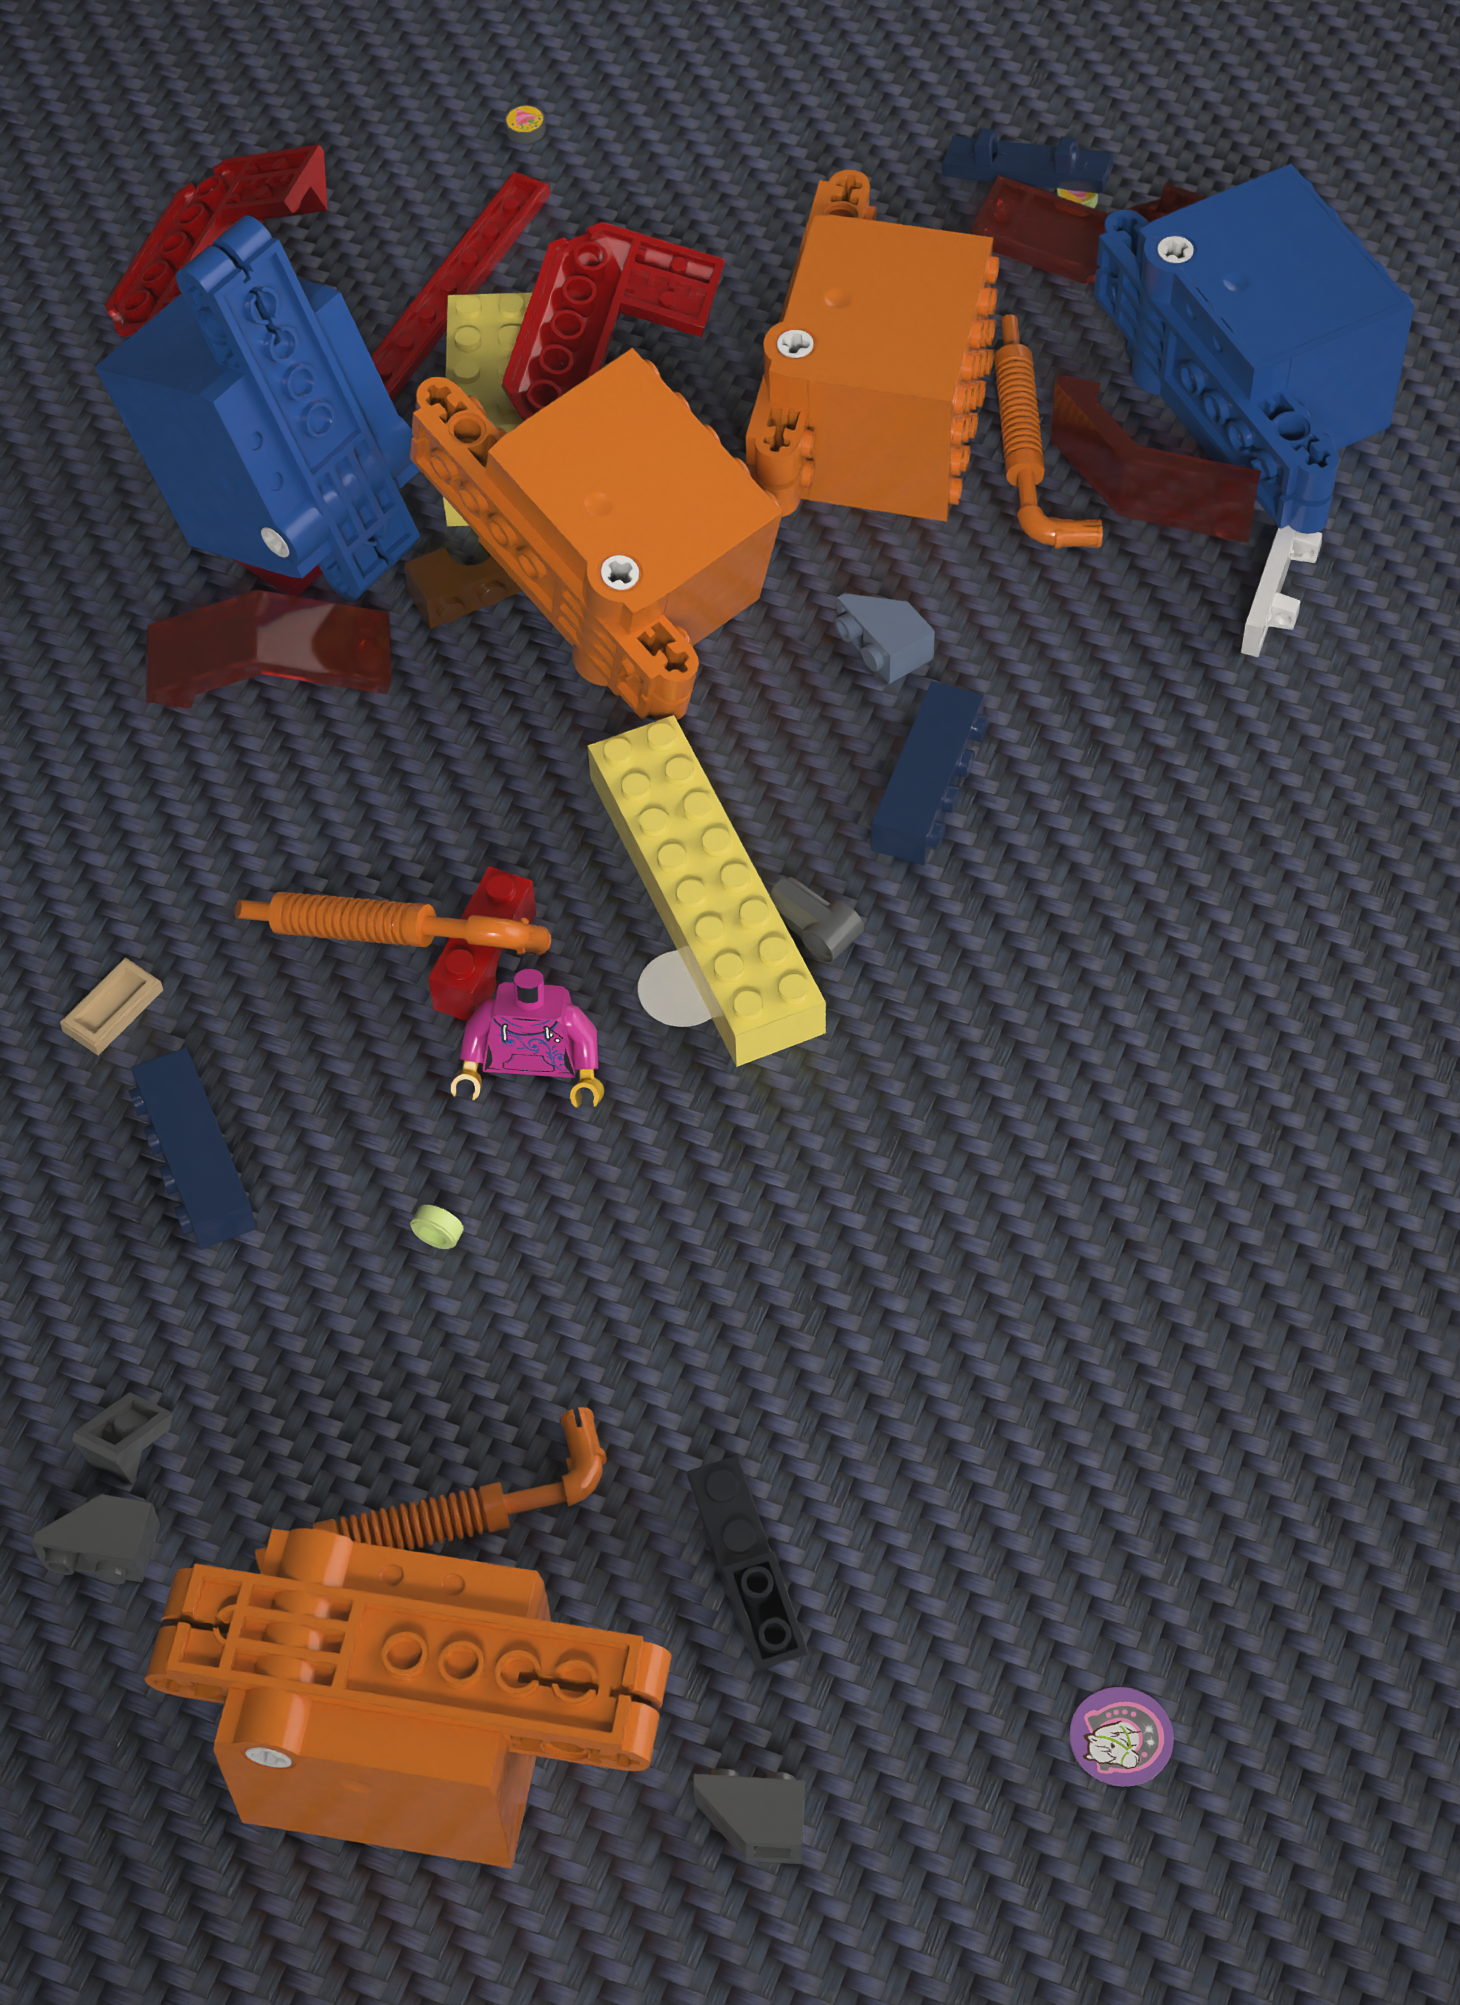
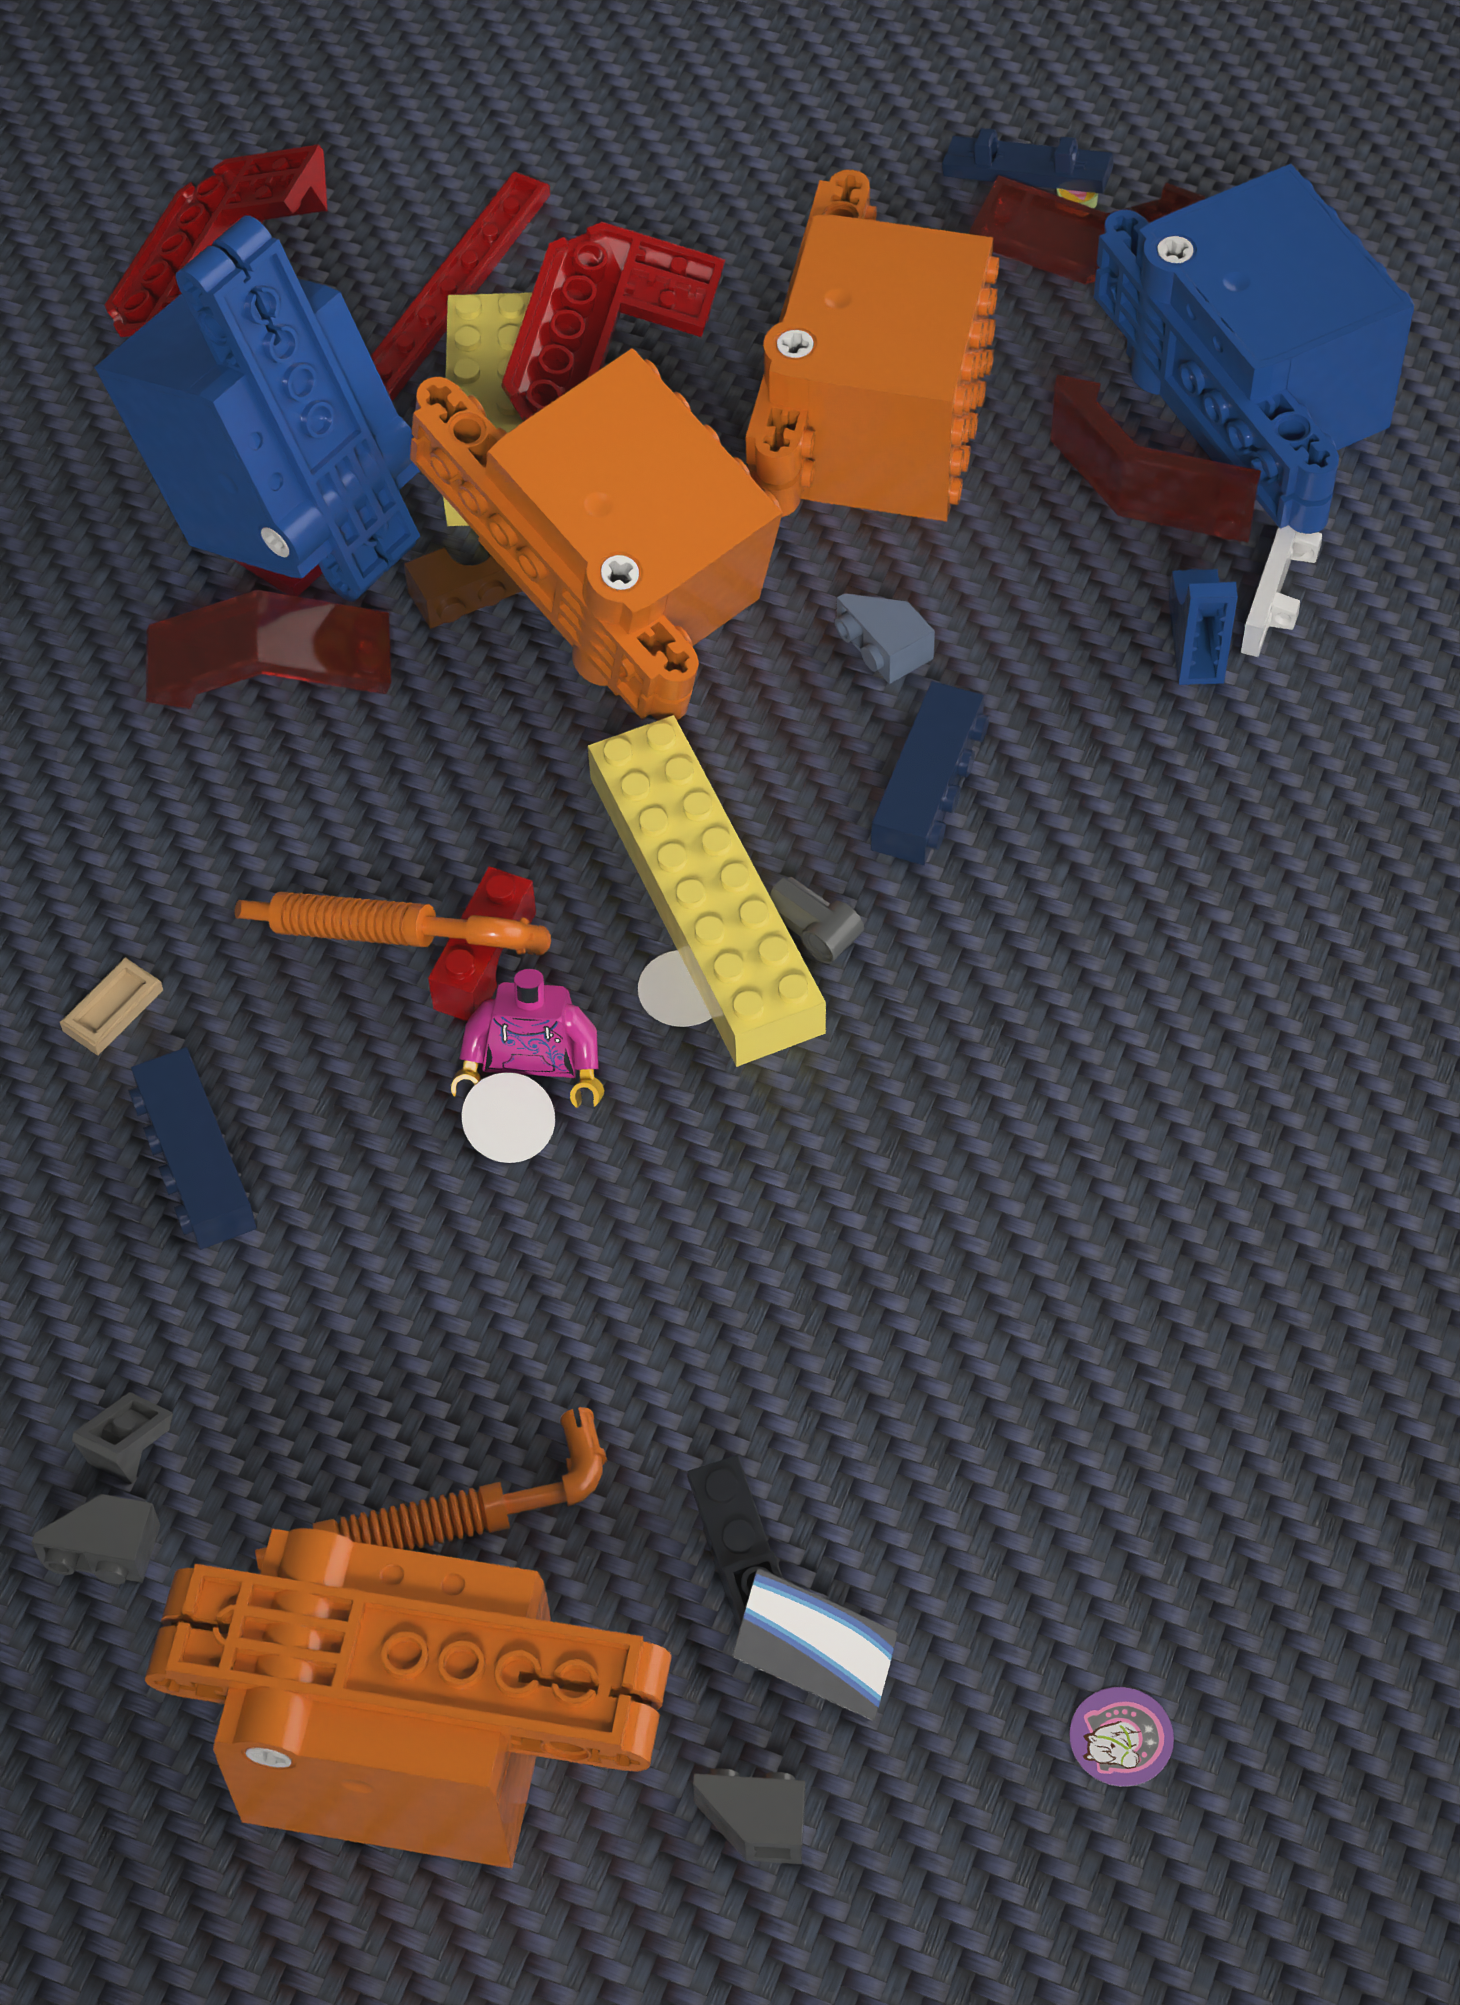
yellowish green tile [410,1205,464,1249] -> none
tile [505,105,546,144] -> none
orange piece [994,314,1103,549] -> none
none -> white sticker [462,1073,555,1163]
none -> sticker [733,1569,897,1720]
none -> blue arch [1168,569,1238,685]

